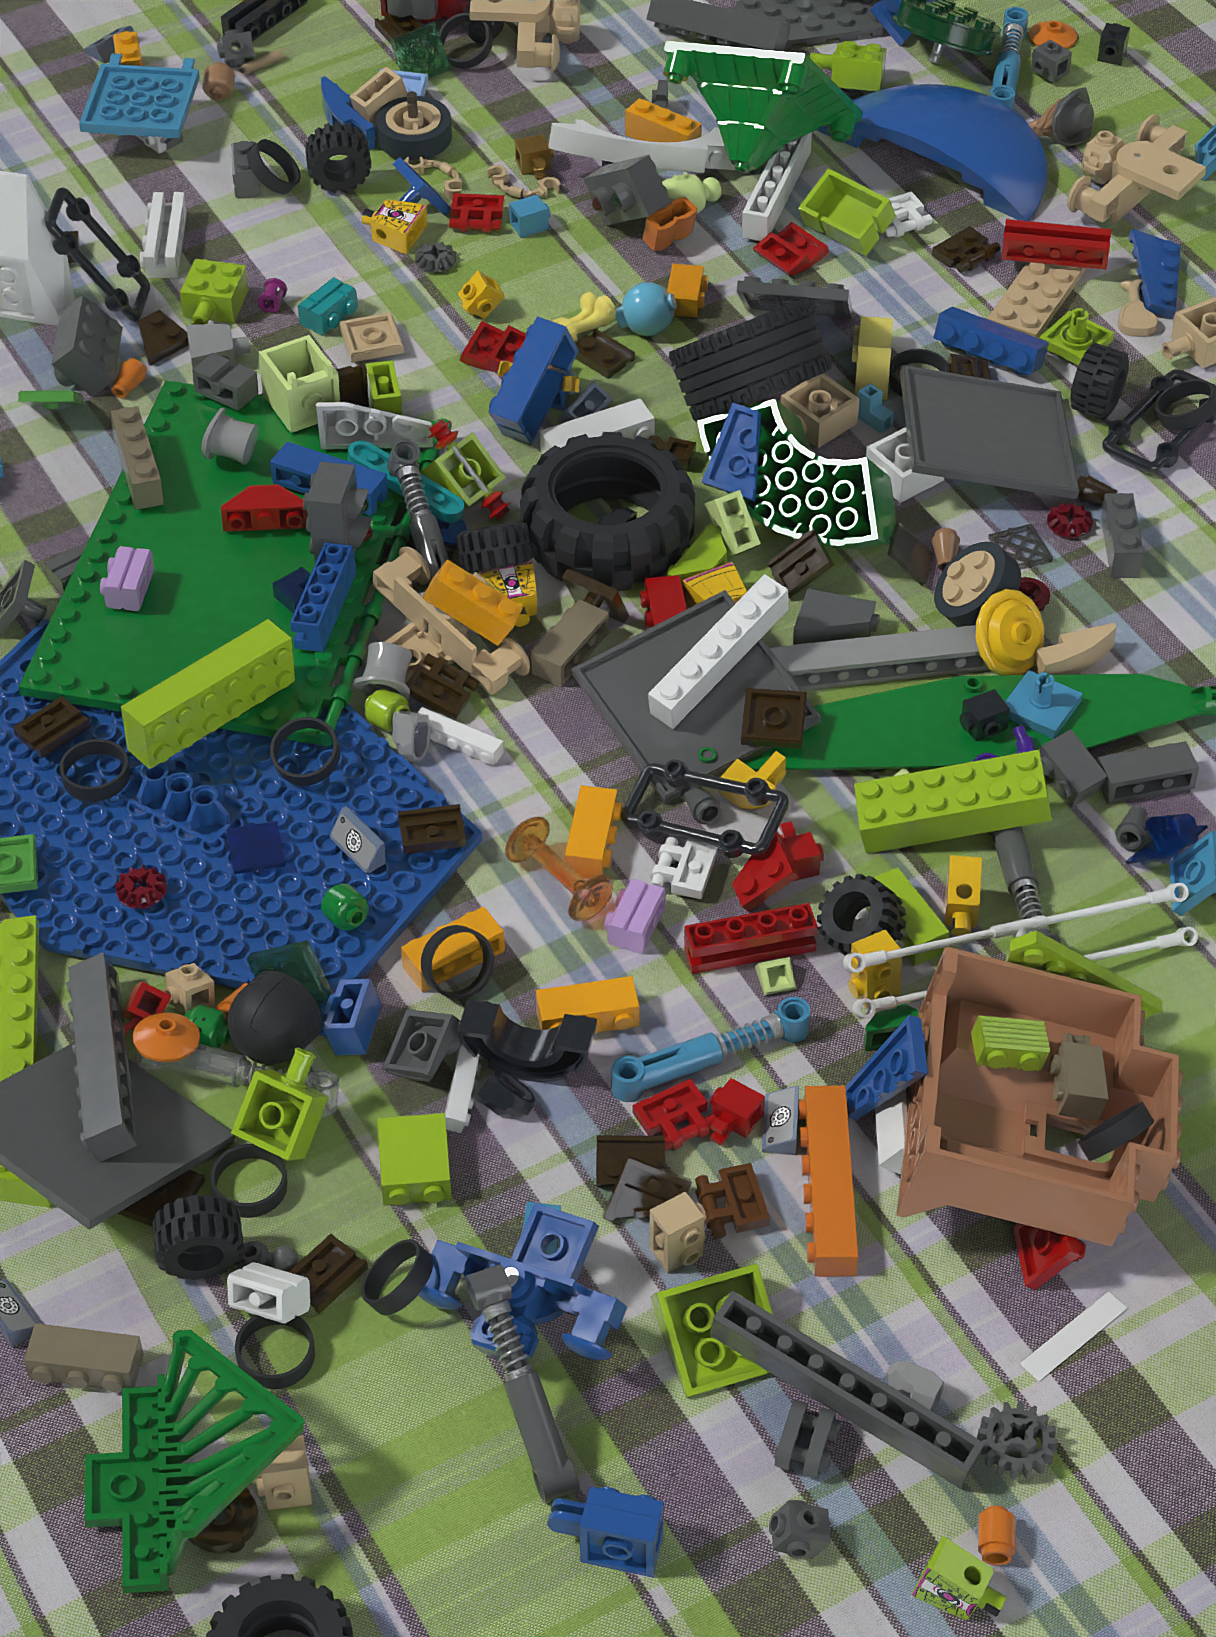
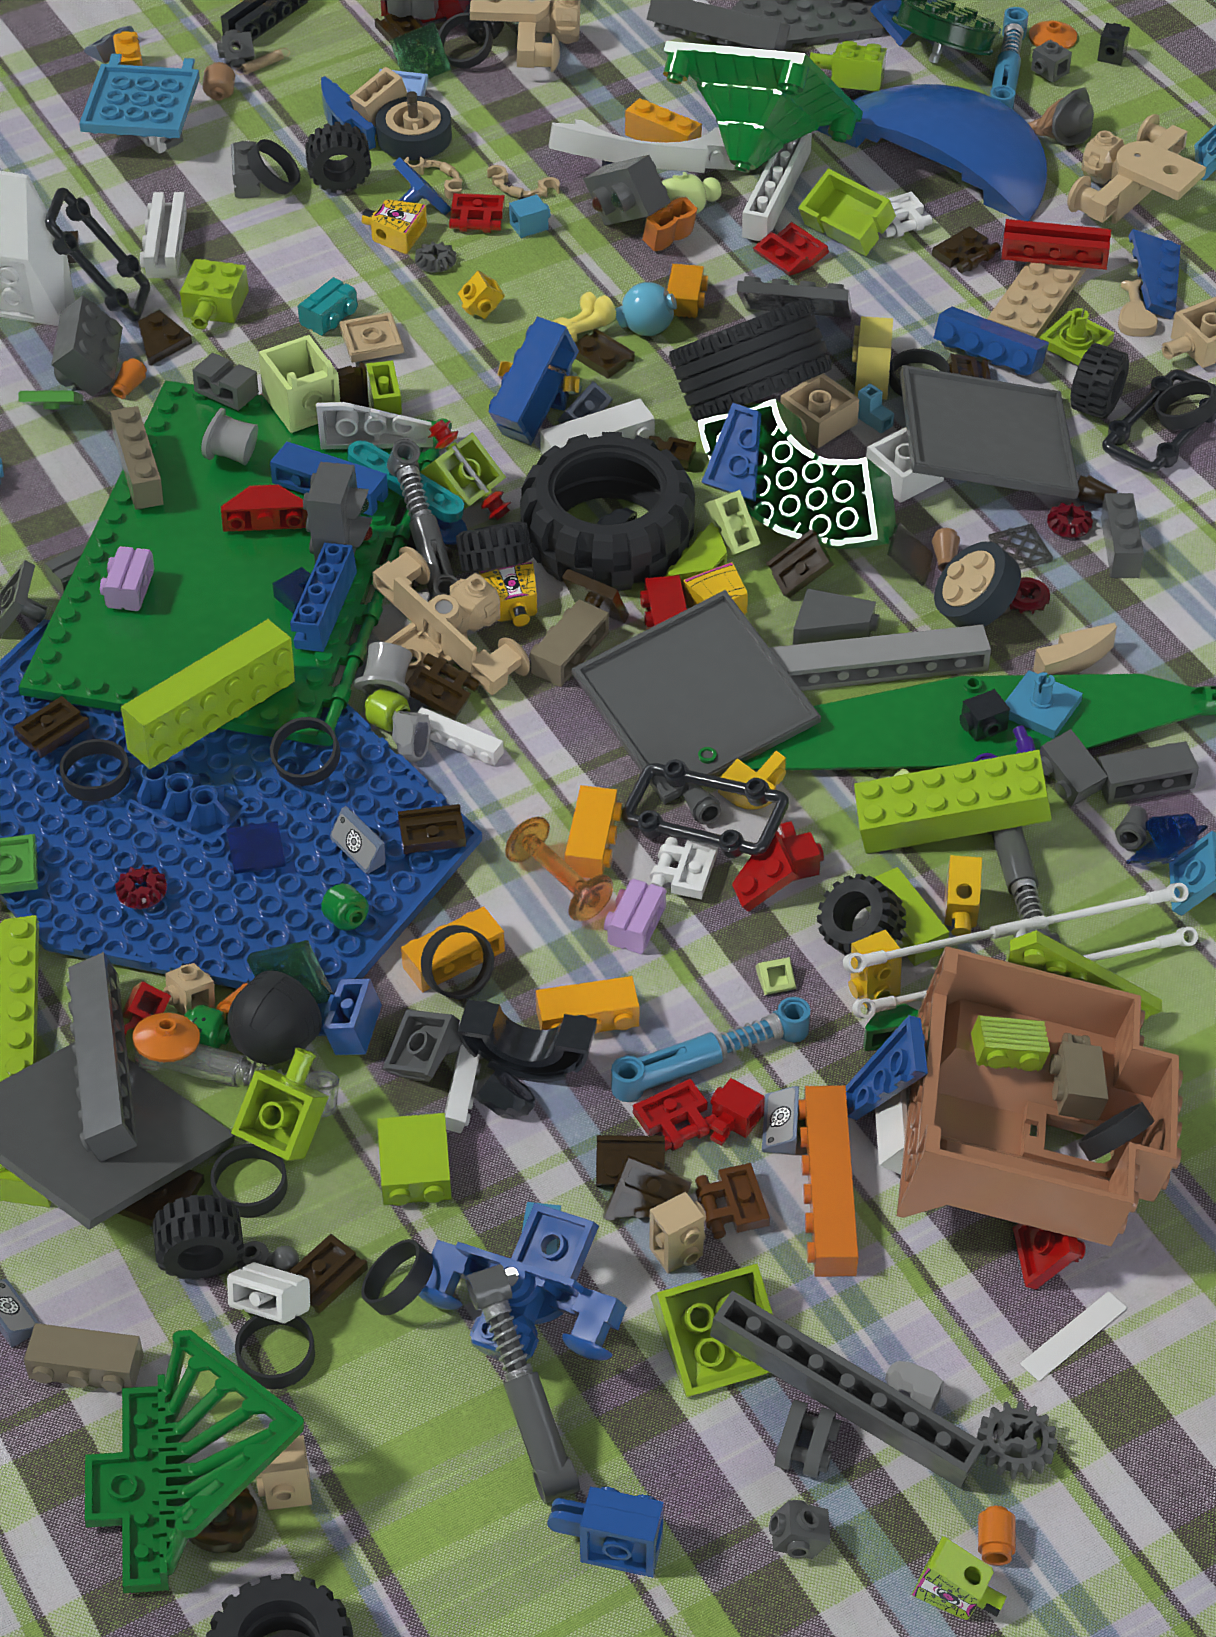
light grey torso [186,324,250,369] -> none
magenta bush [257,278,288,313] -> none
light orange brick [422,559,523,646] -> none
red slope [459,321,526,373] -> none
pearl gold brick [515,134,554,180] -> none
white brick [648,574,789,729] -> none
dark grey plate [652,80,668,109] -> none
red brick [684,903,818,974] -> none
dark brown plate [741,688,807,749] -> none
yellow piece [975,589,1045,675] -> none

